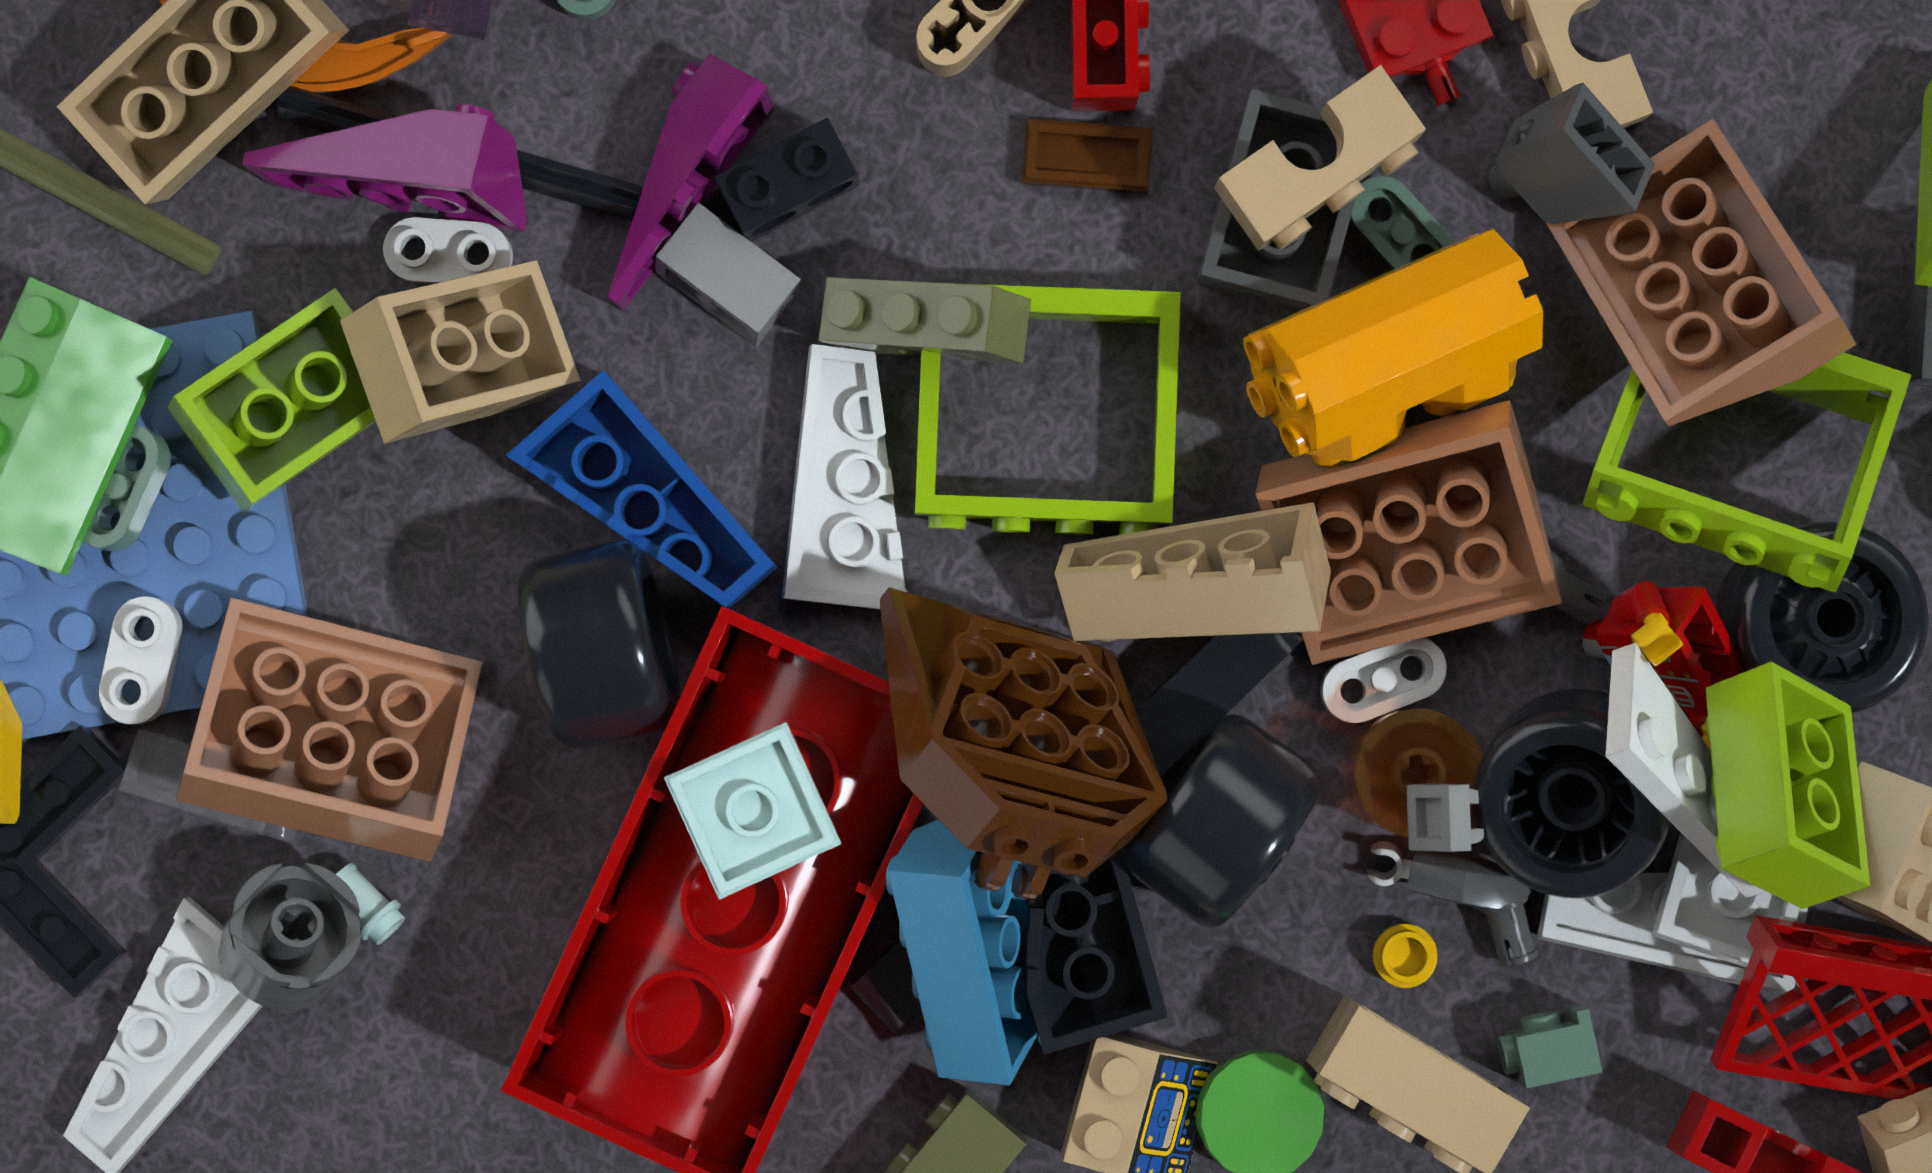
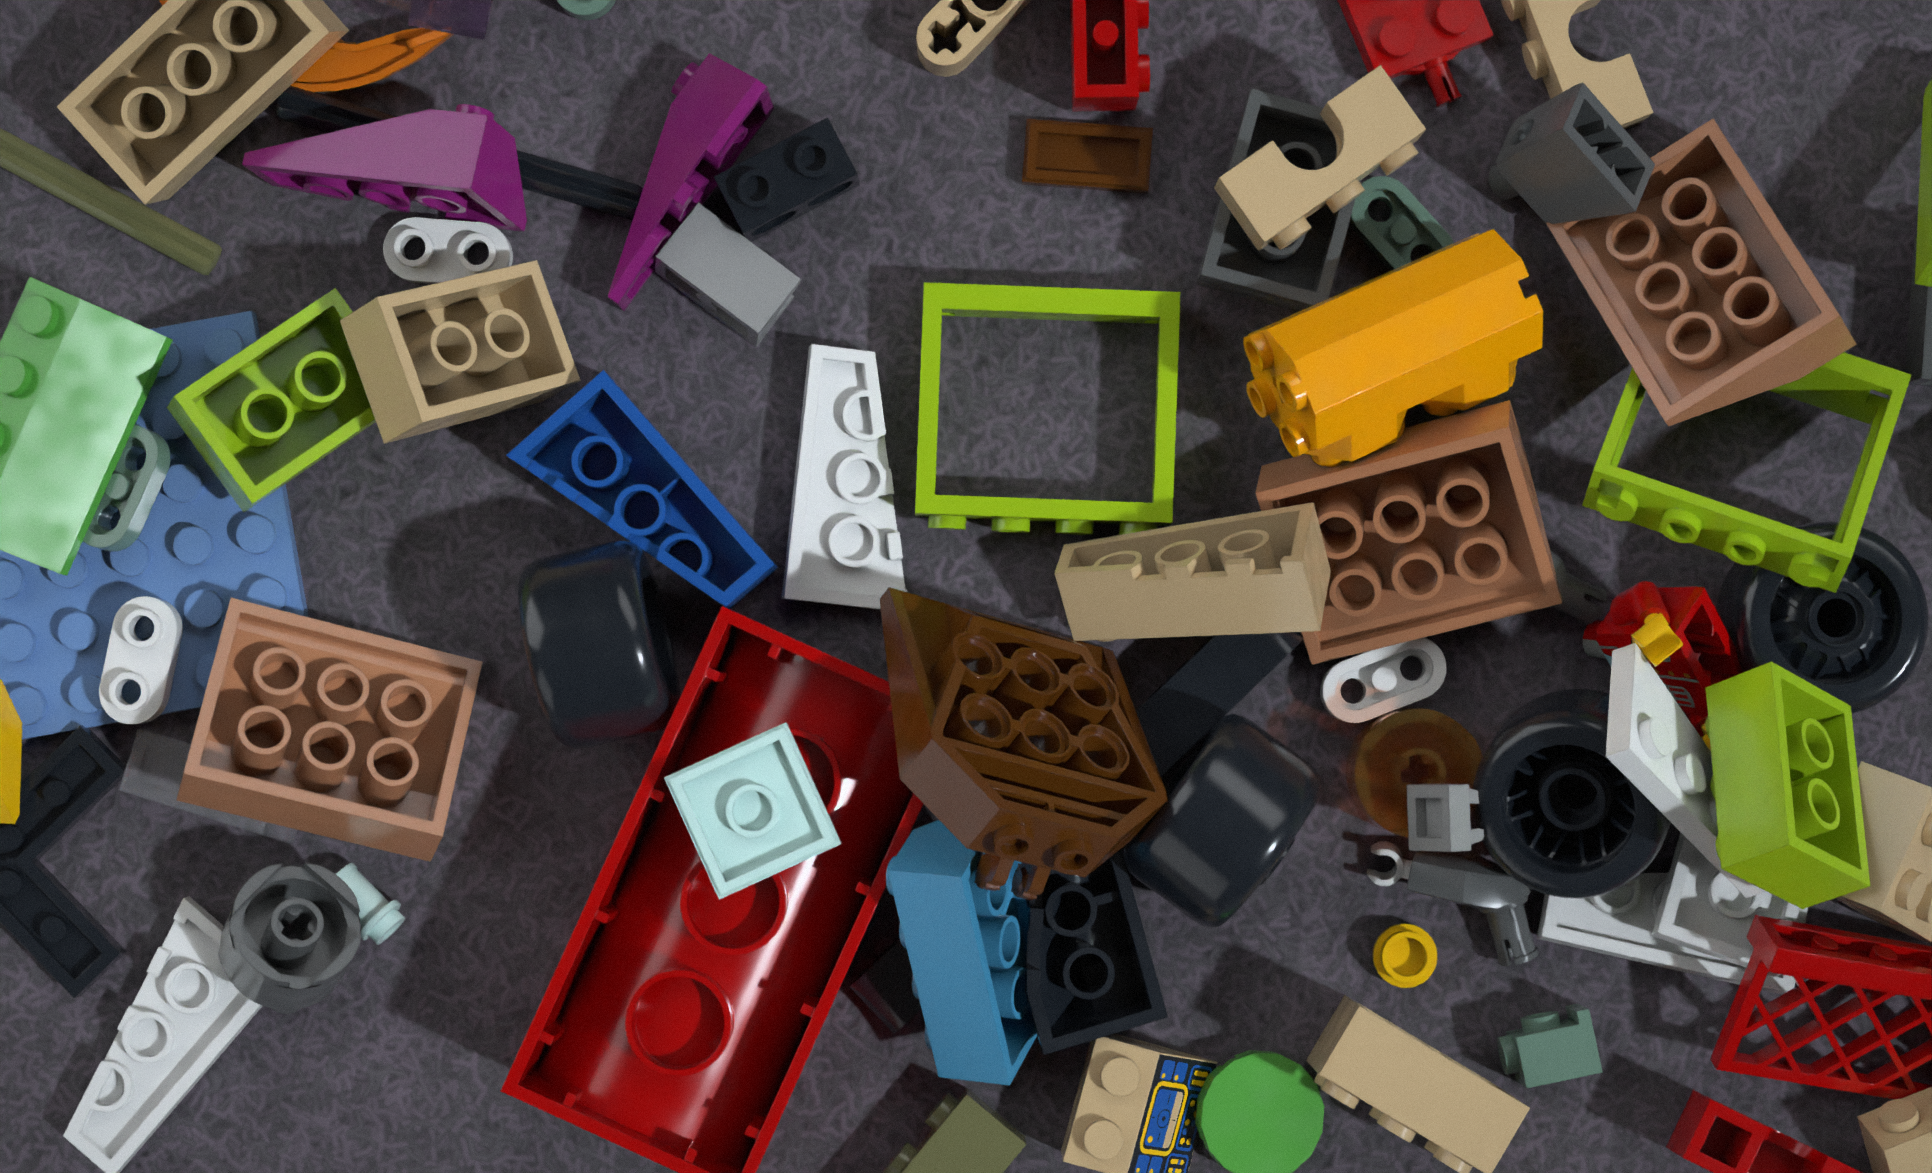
olive arch [819,277,1031,363] -> none

